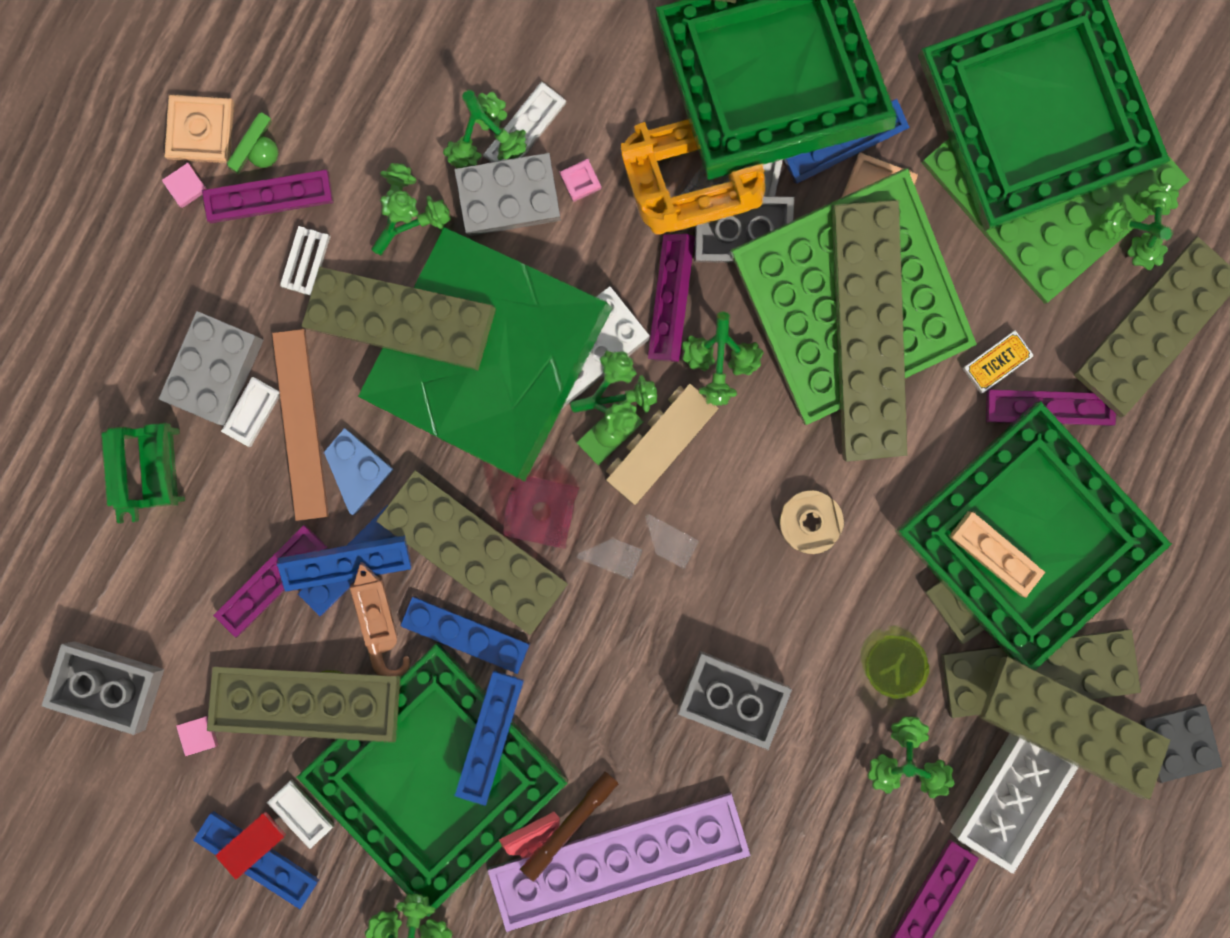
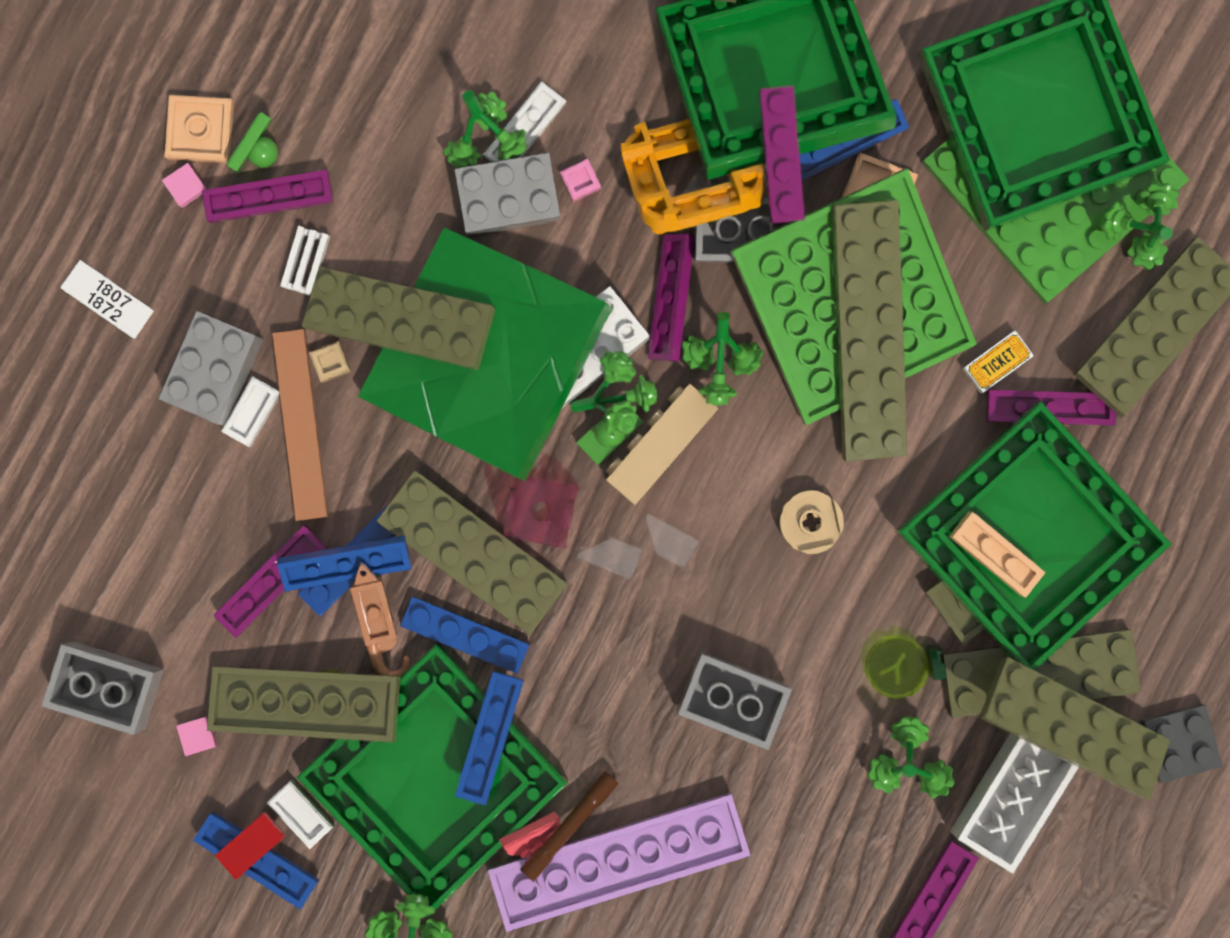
green animal [102,423,185,524] -> none
medium blue wing [324,428,394,515] -> none
bright green plant [371,163,451,256] -> none
none -> white sticker [60,260,154,339]
none -> tan tile [309,341,351,383]
none -> magenta plate [759,86,805,224]
none -> dark green tile [926,645,947,680]

